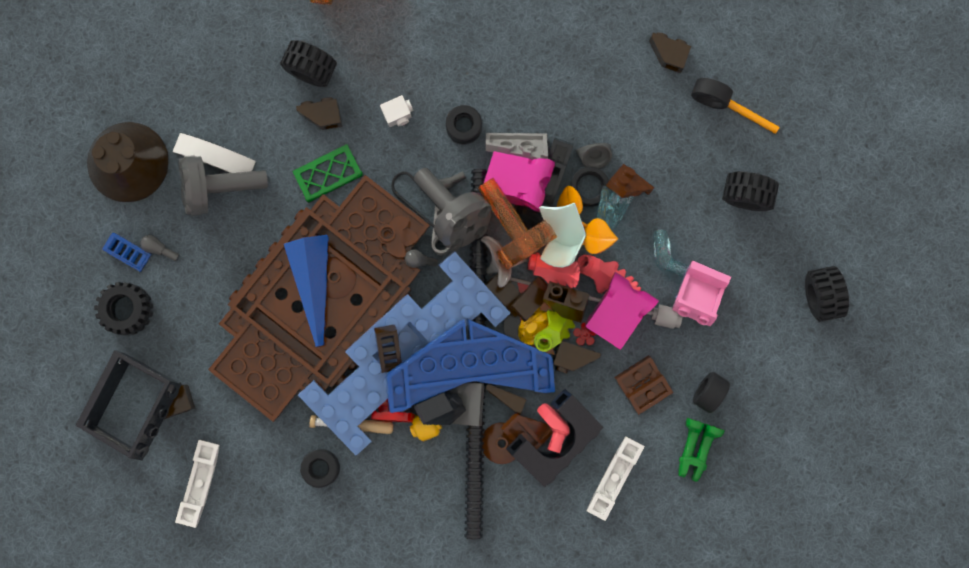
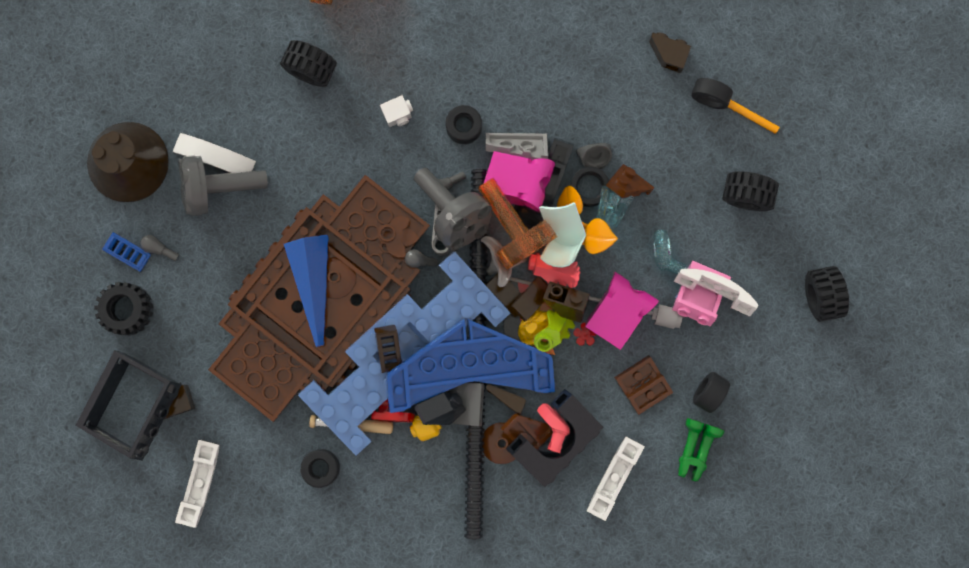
green window [292,144,363,203] -> none
dark brown slope [296,97,343,130] -> none
black piece [391,172,442,228] -> none
dark brown slope [553,341,601,374] -> none
coral plant [577,255,641,294] -> none
none -> white slope [674,269,758,316]

